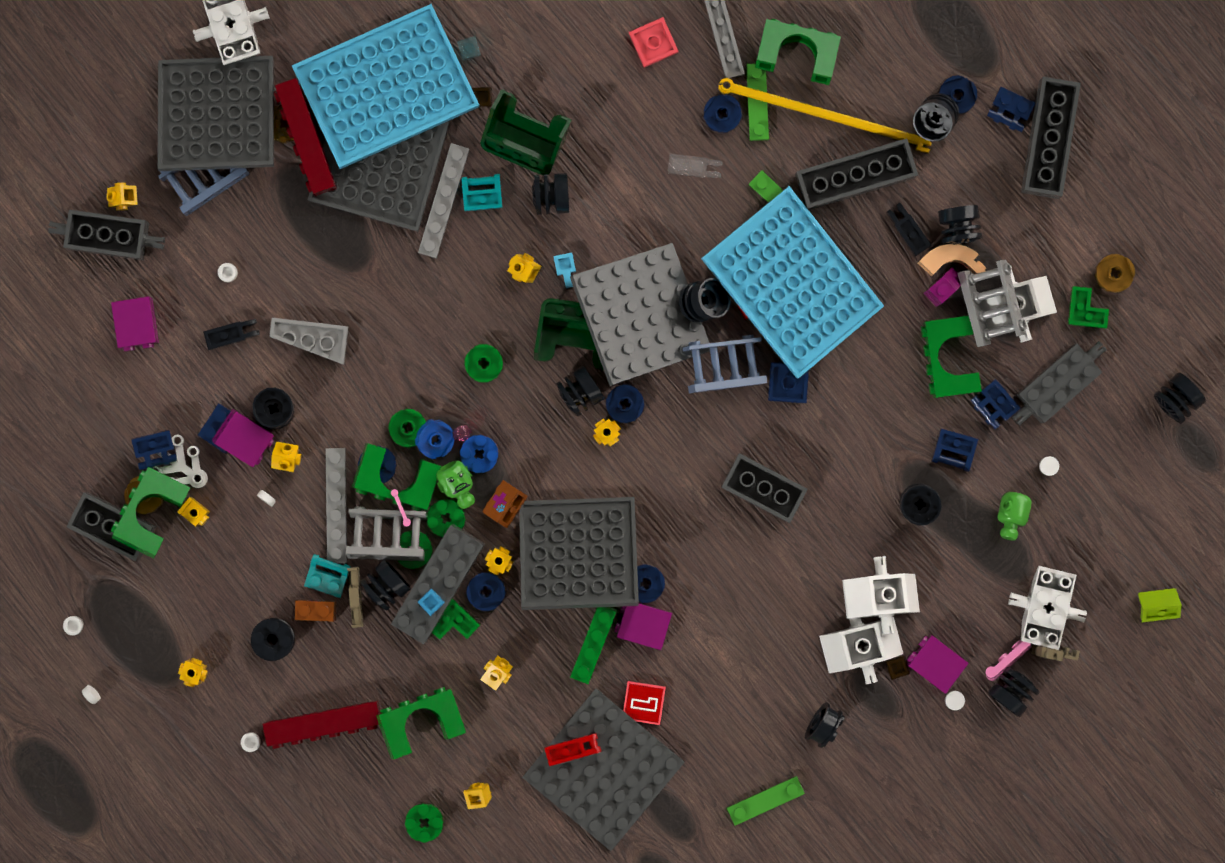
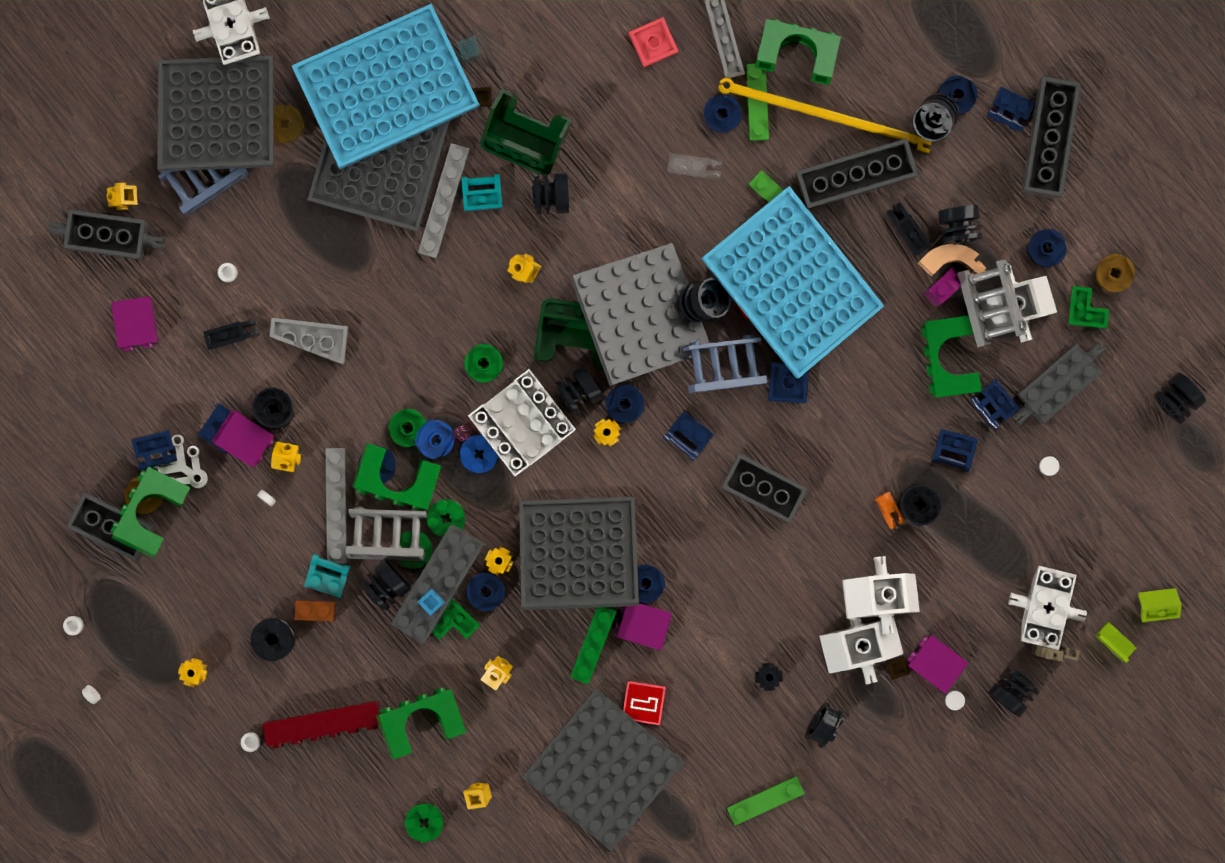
yellow brick [177,497,210,527] -> none
dark red brick [274,78,337,196] -> none
dark tan piece [347,567,364,628] -> none
bright pink hinge [391,489,411,526] -> none
bright green piece [437,461,475,509] -> none
dark orange brick [482,480,528,528] -> none
red plate [544,733,601,766] -> none
medium azure plate [553,253,576,288] -> none
bright pink plate [986,640,1031,681] -> none
bright green piece [997,492,1032,540] -> none
none -> white slope [468,369,576,476]
none -> dark blue plate [663,411,714,461]
none -> black brick [755,663,783,691]
none -> orange hinge [875,491,905,530]
none -> dark blue plate [1027,229,1067,268]
none -> lime panel [1094,621,1137,663]

